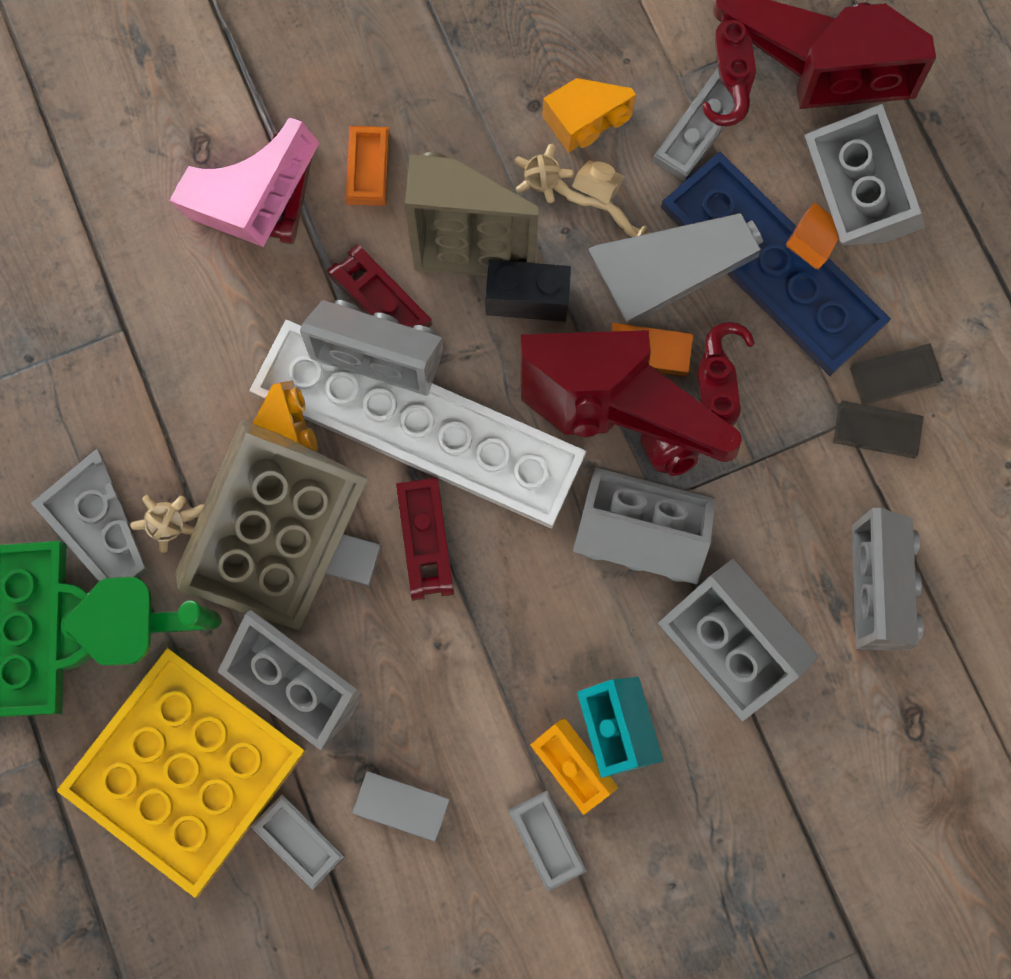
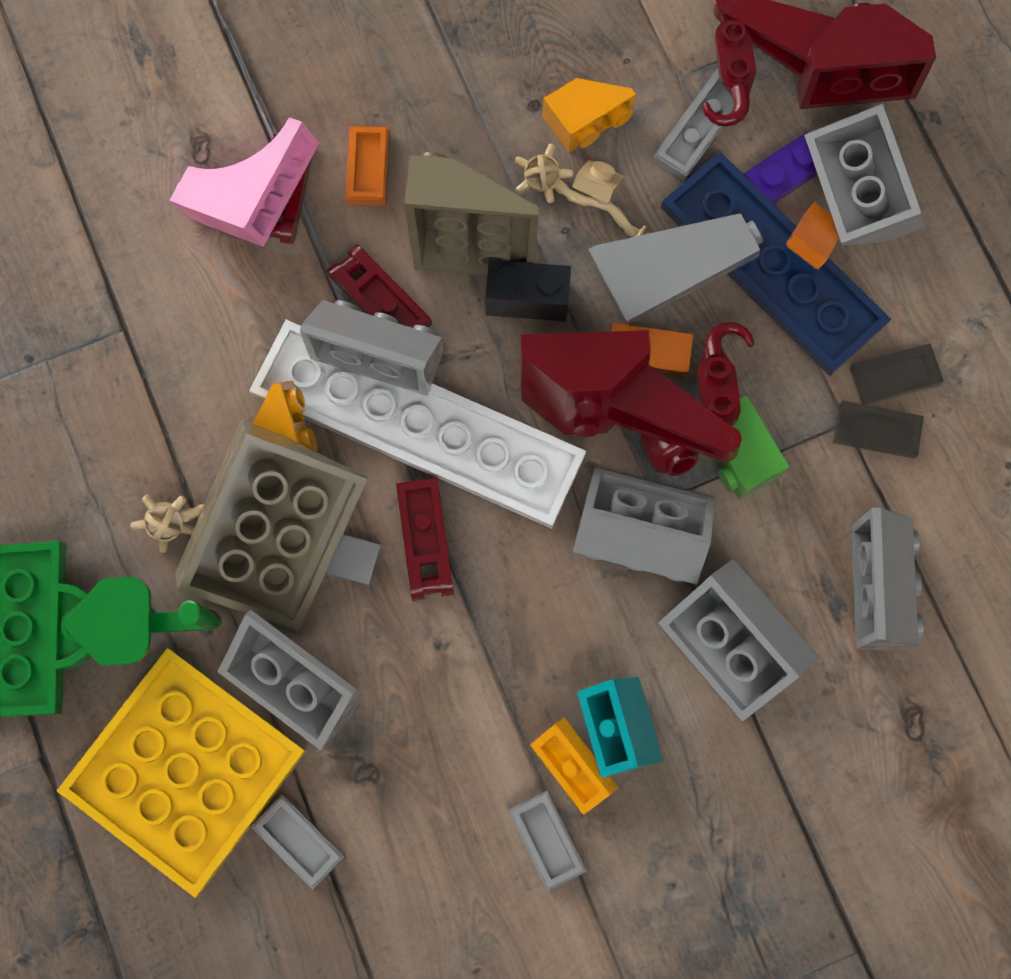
light grey wing [31,449,148,581] -> none
light grey tile [352,771,450,842] -> none
none -> bright green brick [715,395,789,499]
none -> dark purple plate [744,132,818,204]

